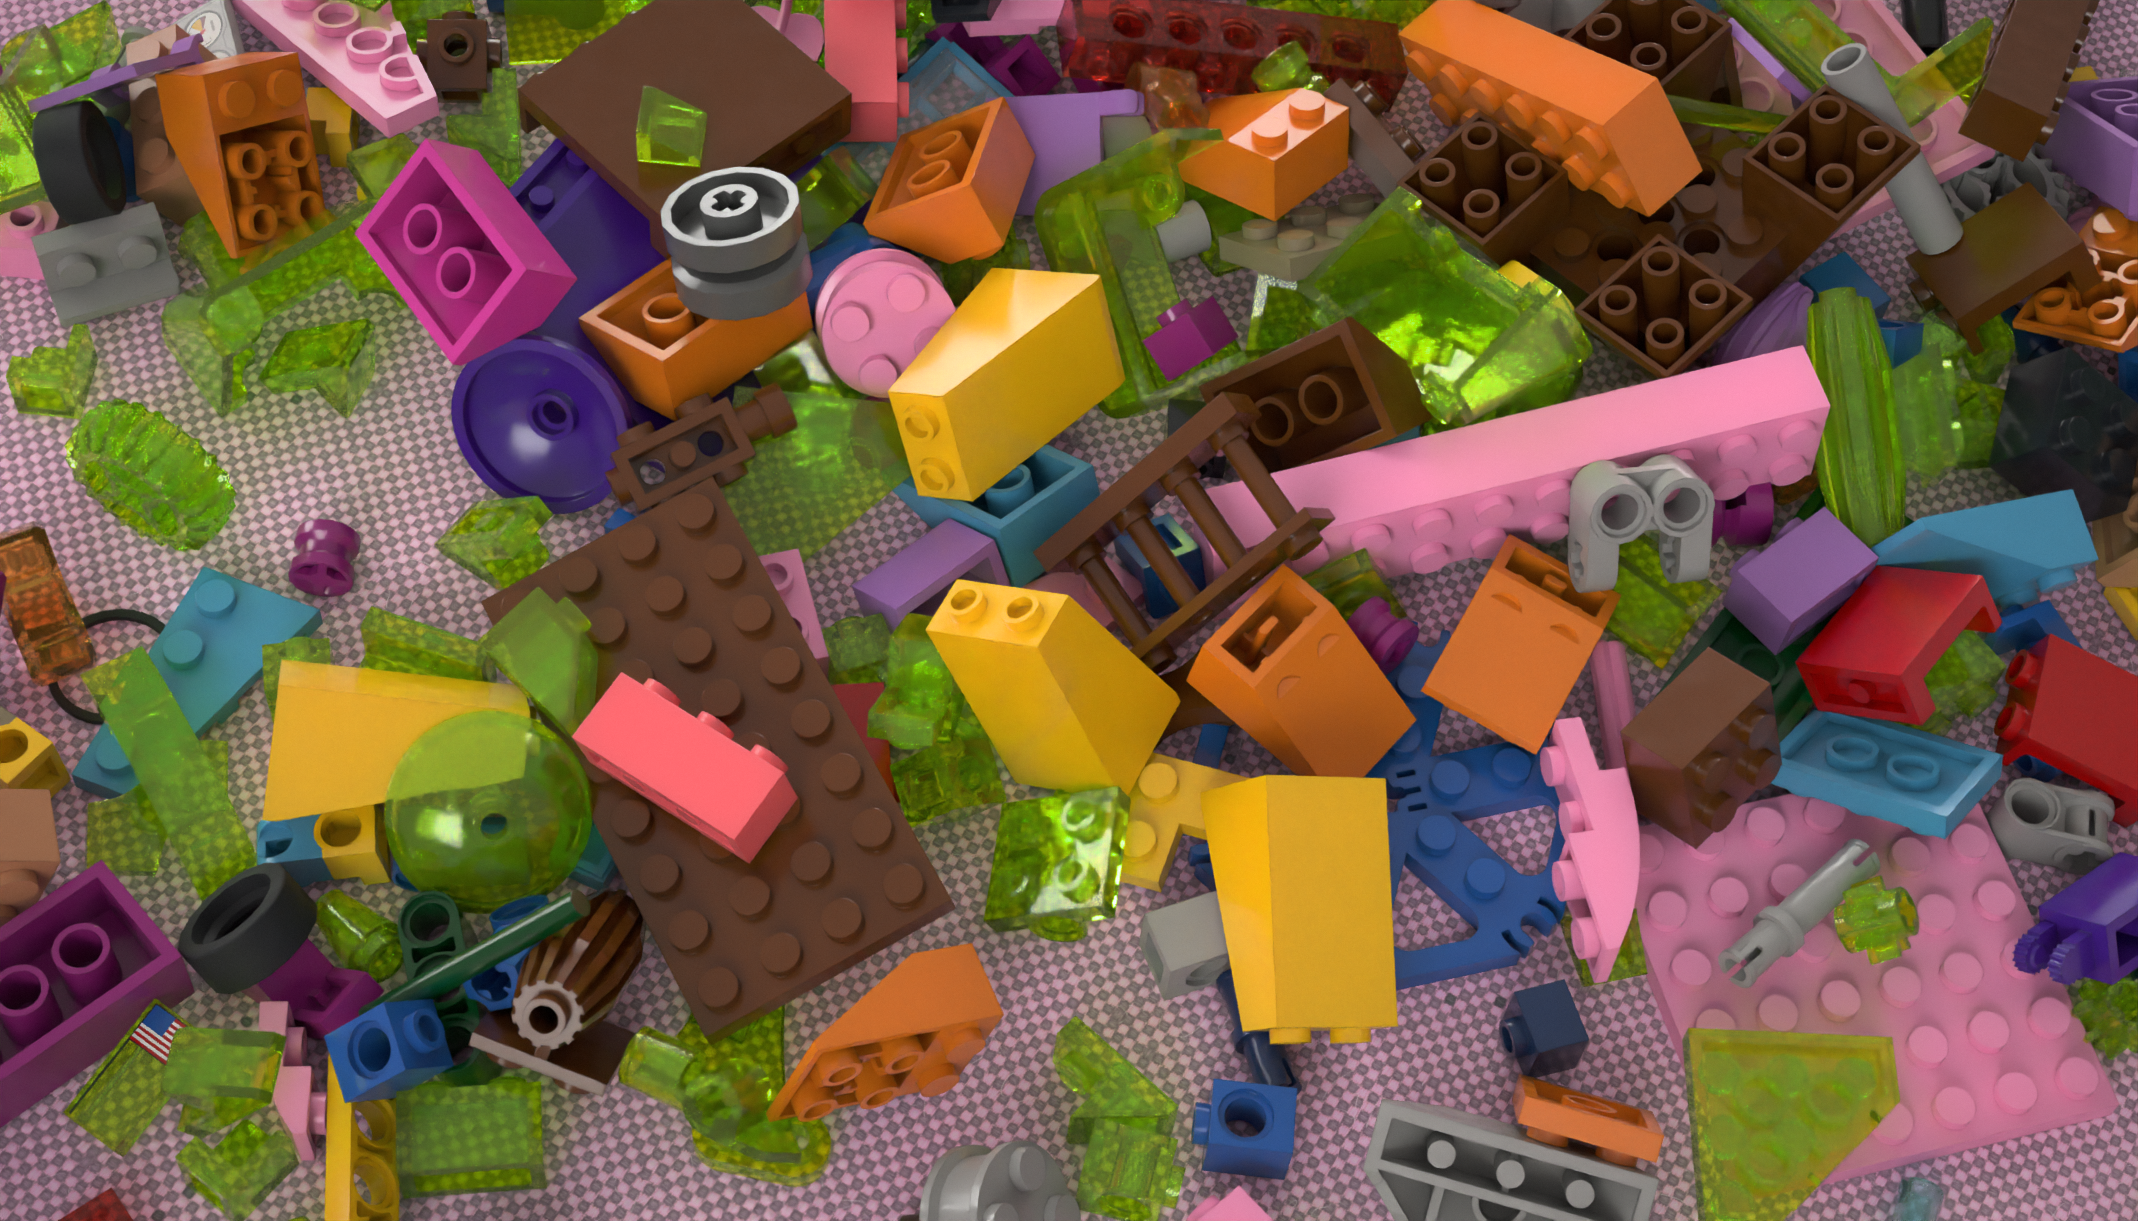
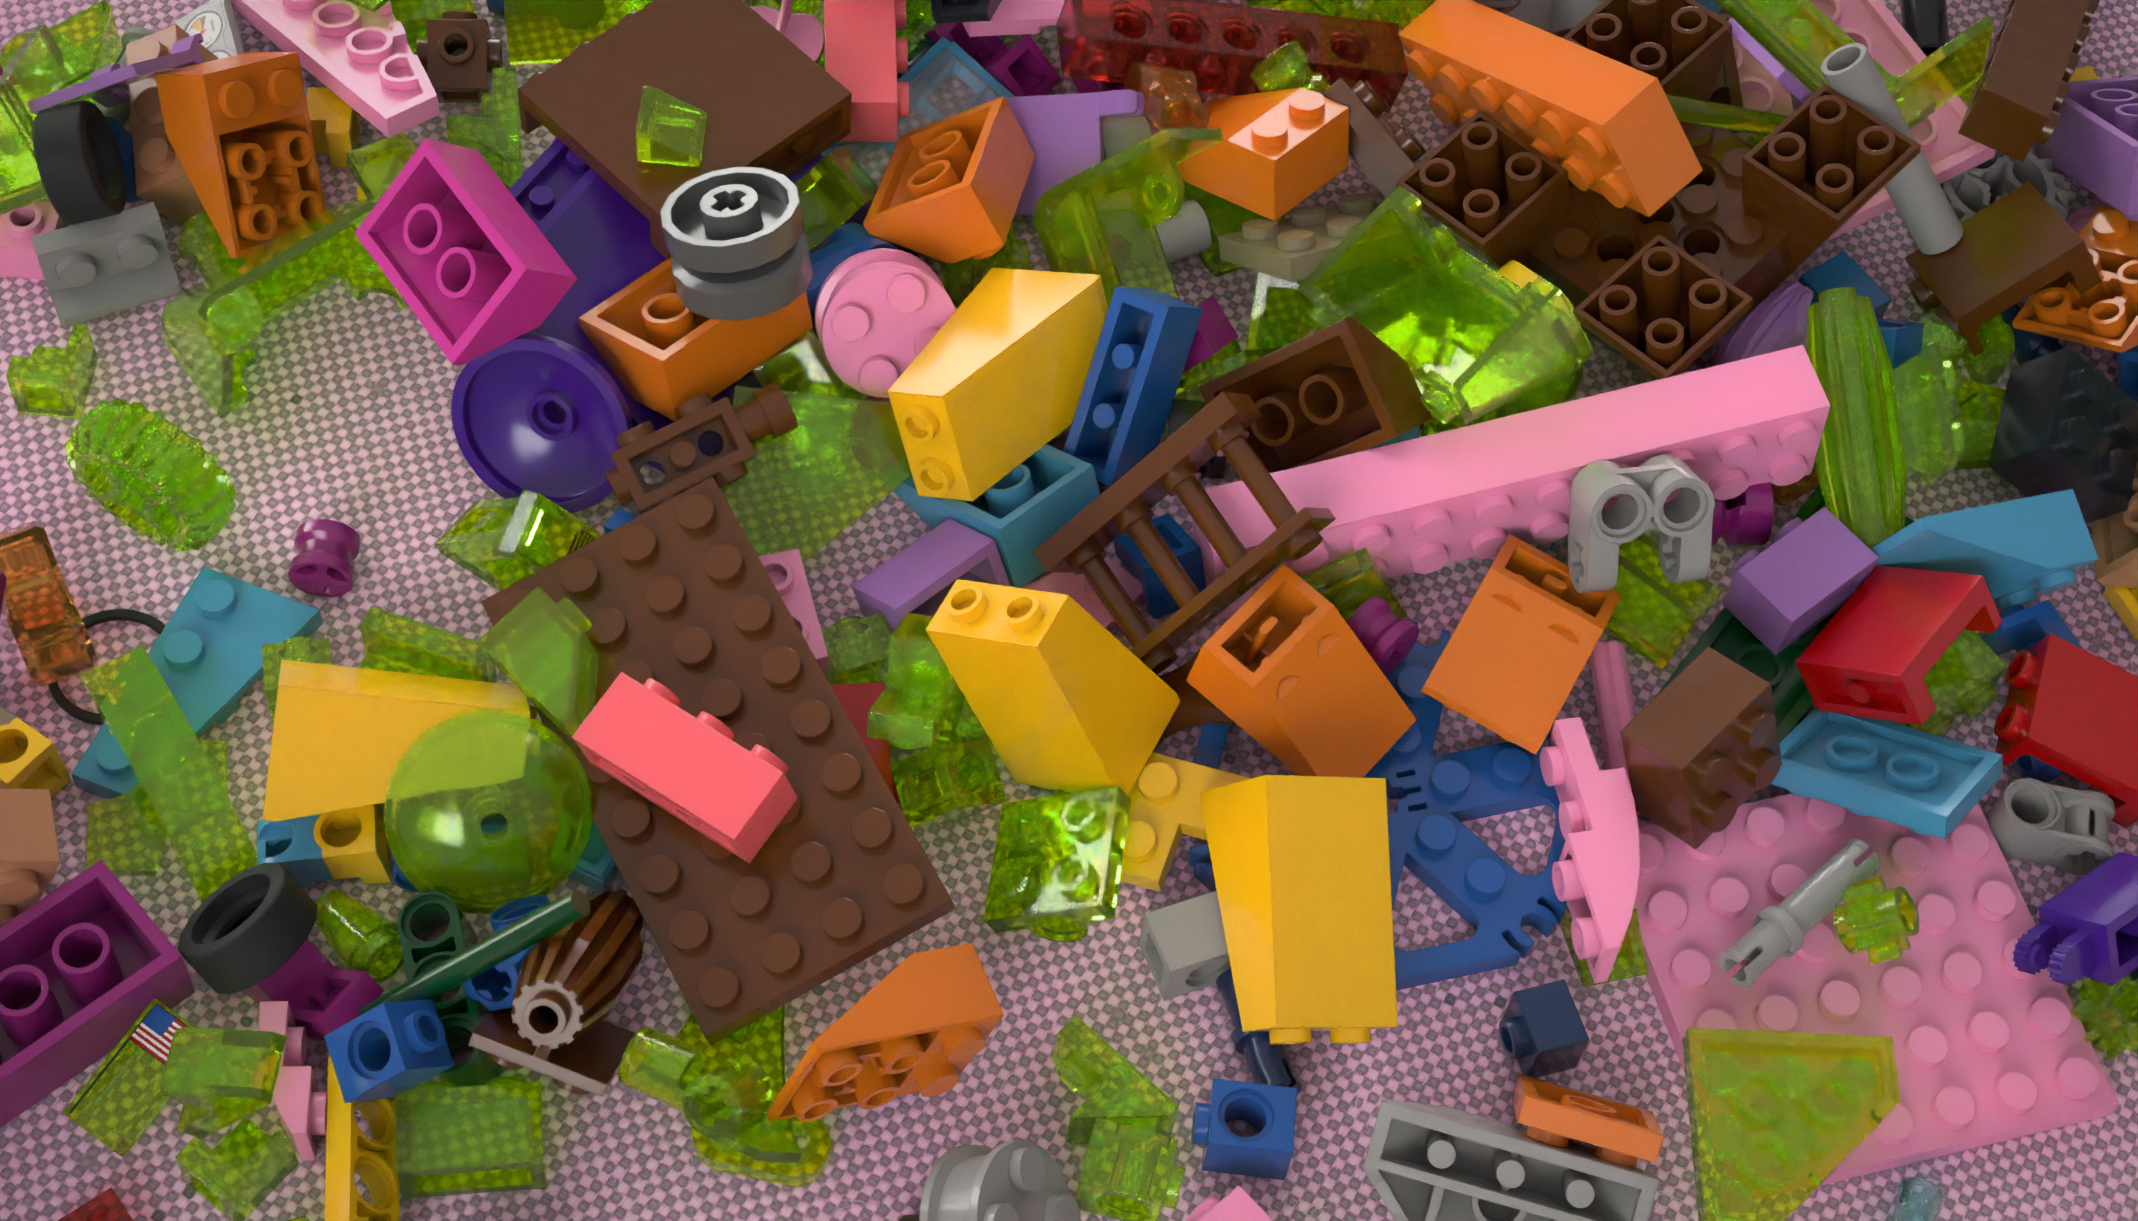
clear neon green slope [258,318,376,418] -> none
none -> clear neon green tile [498,490,603,572]
none -> blue brick [1063,286,1203,486]

